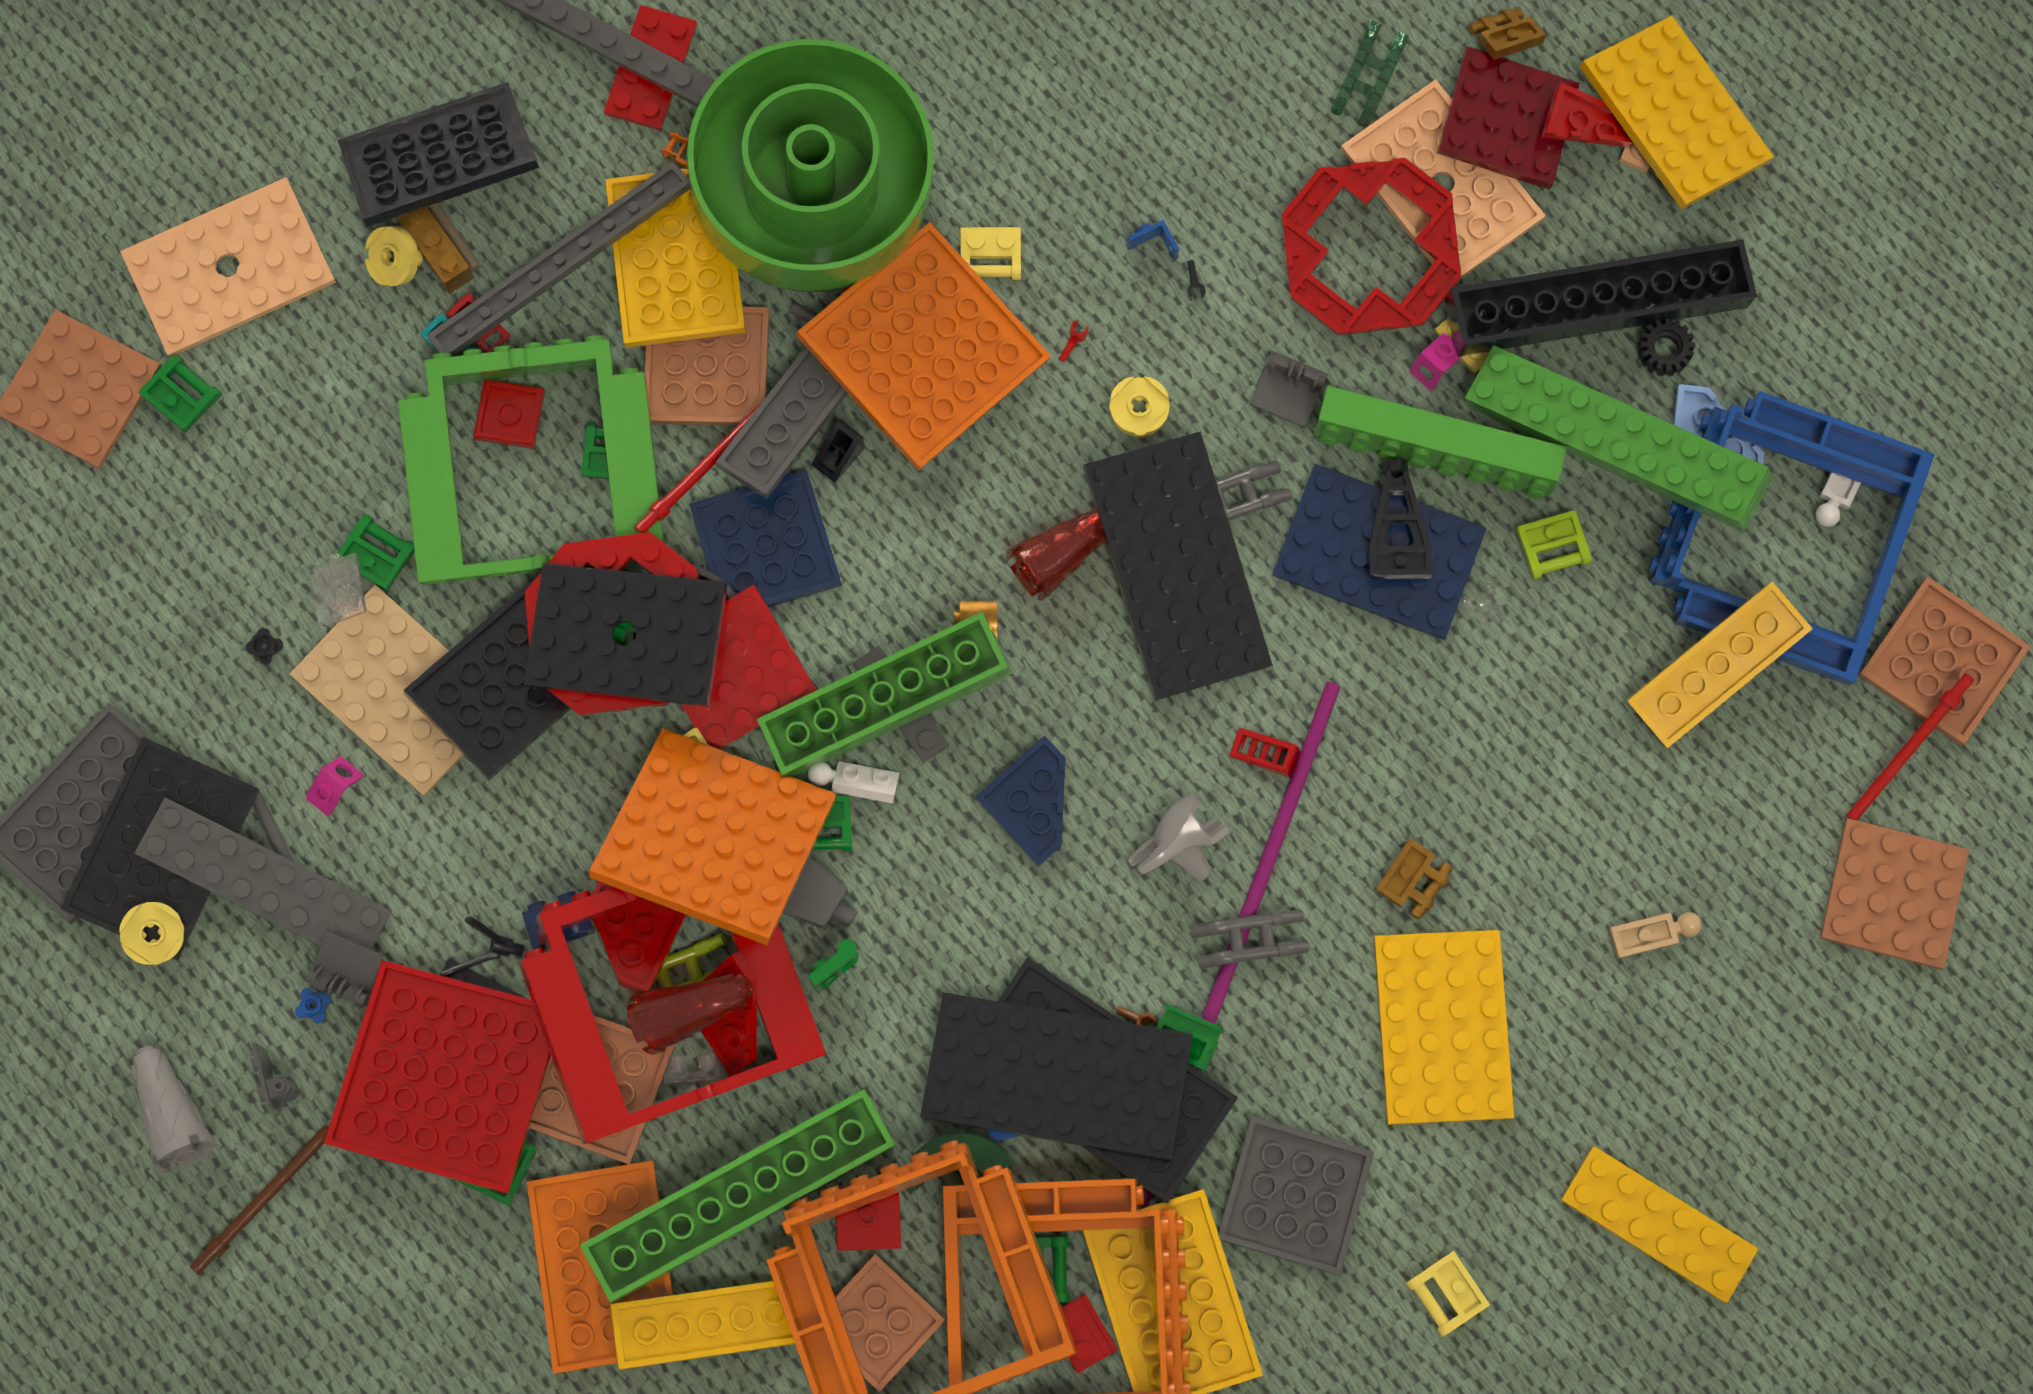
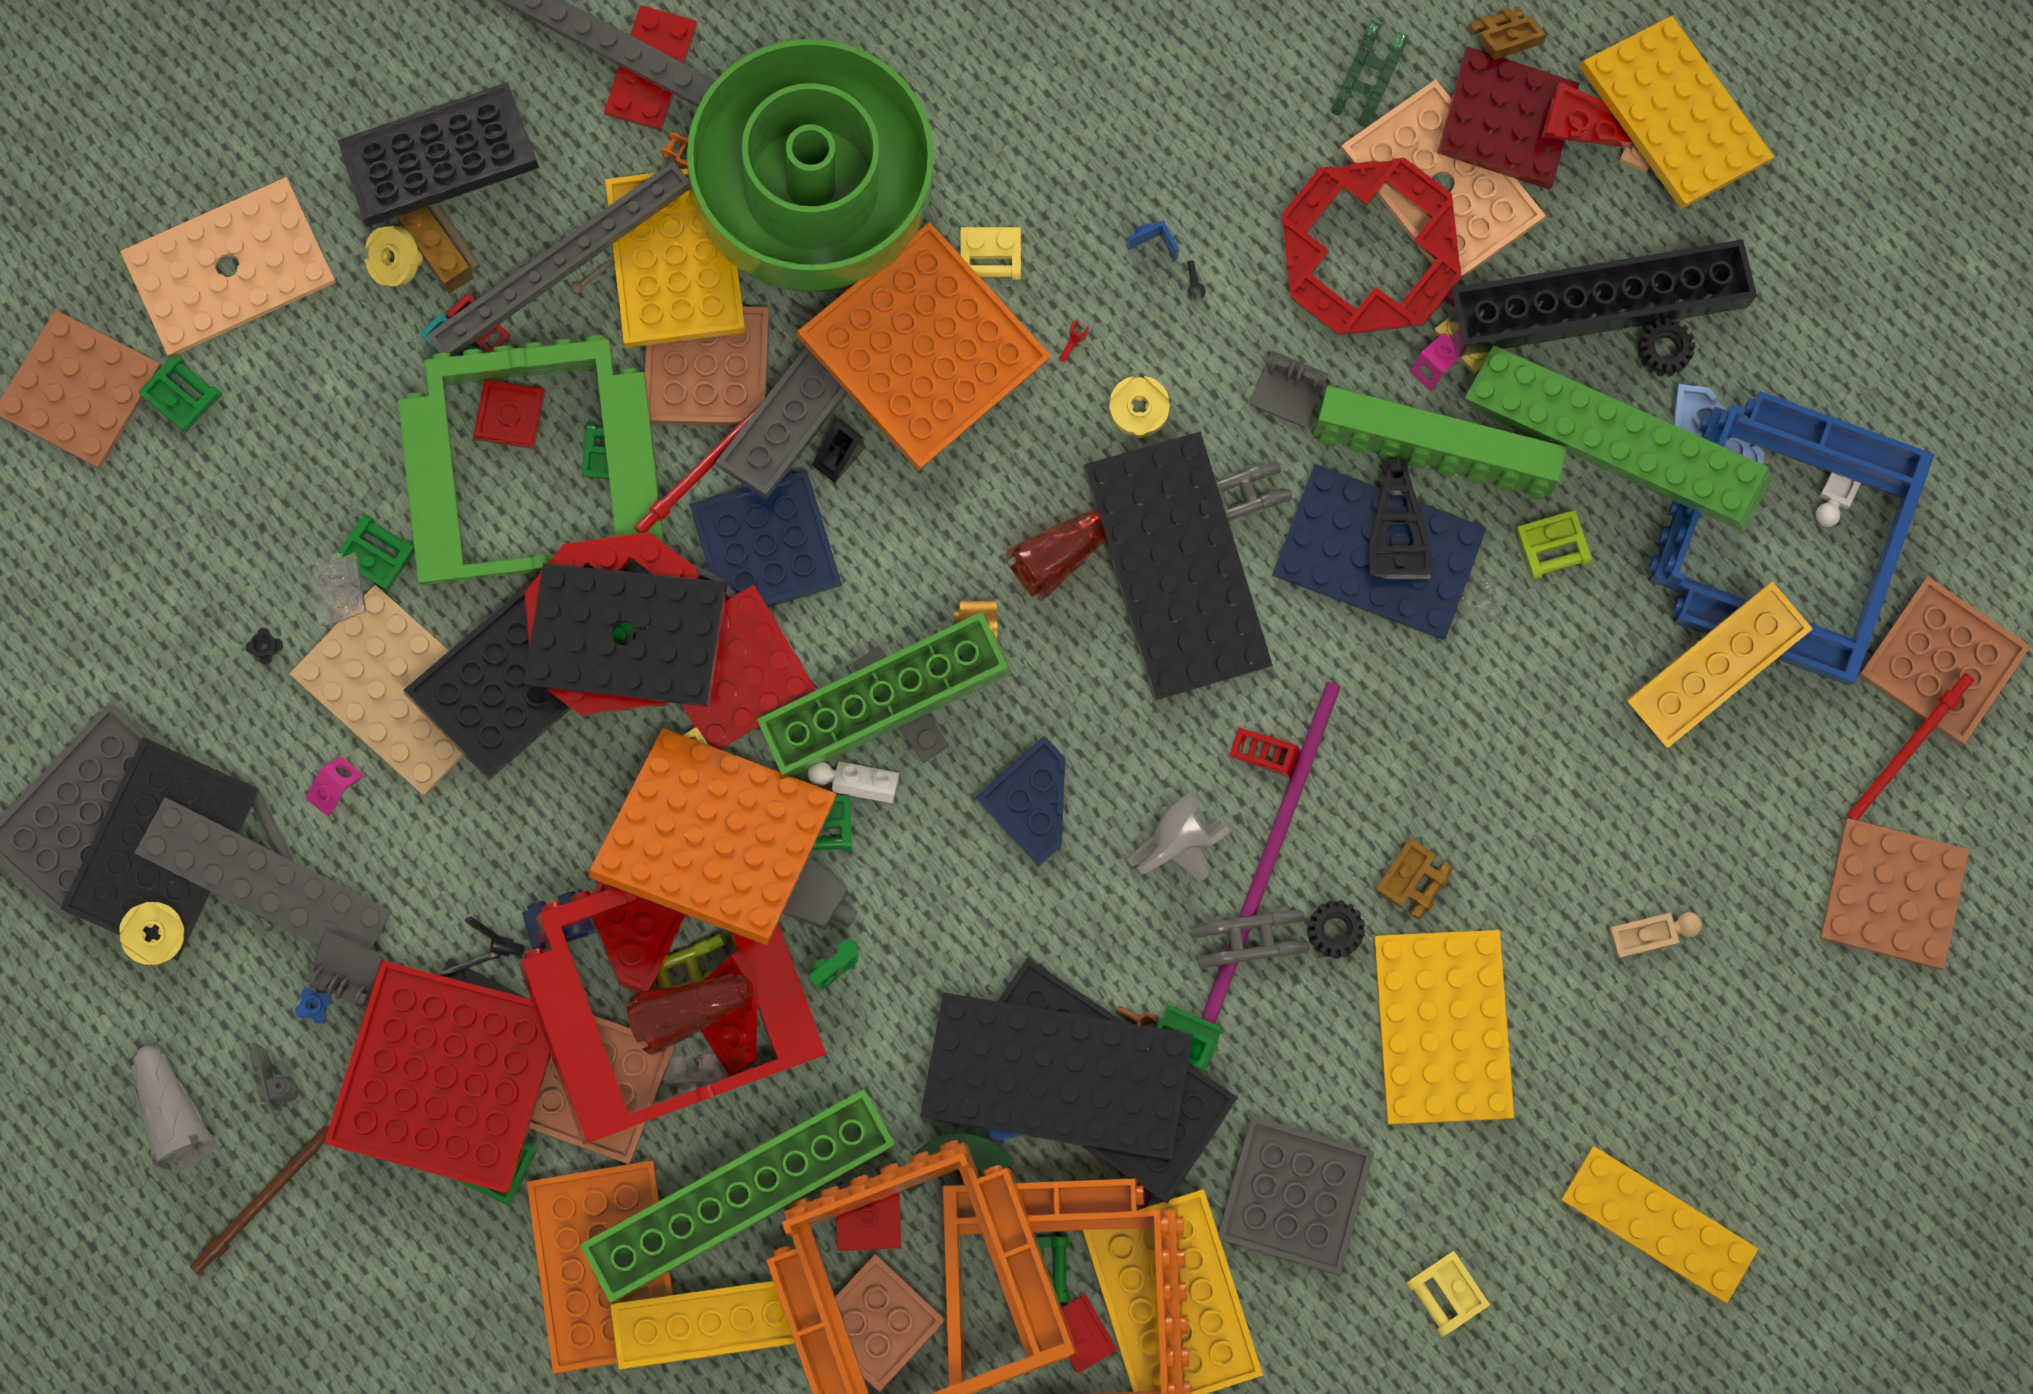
none -> dark tan hinge [570,253,615,294]
none -> black tyre [1307,900,1365,959]

